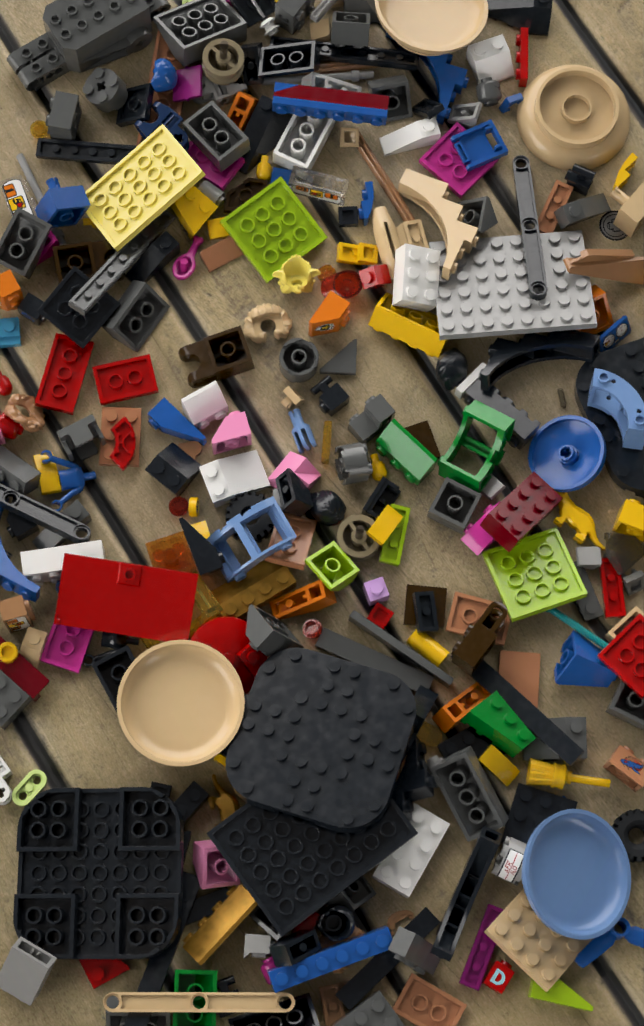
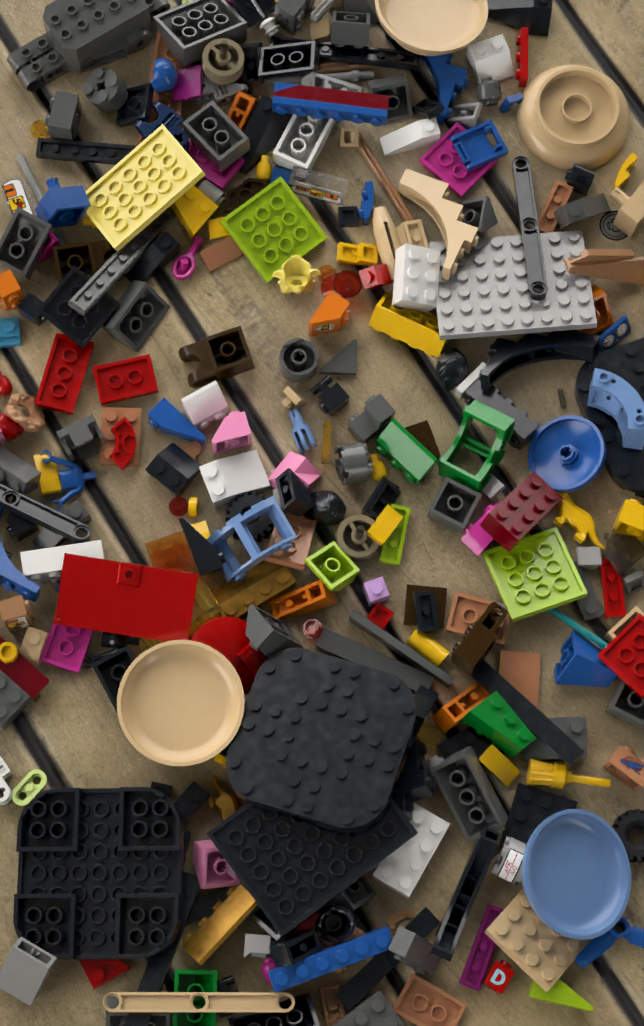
tan piece [243,303,292,343] -> none

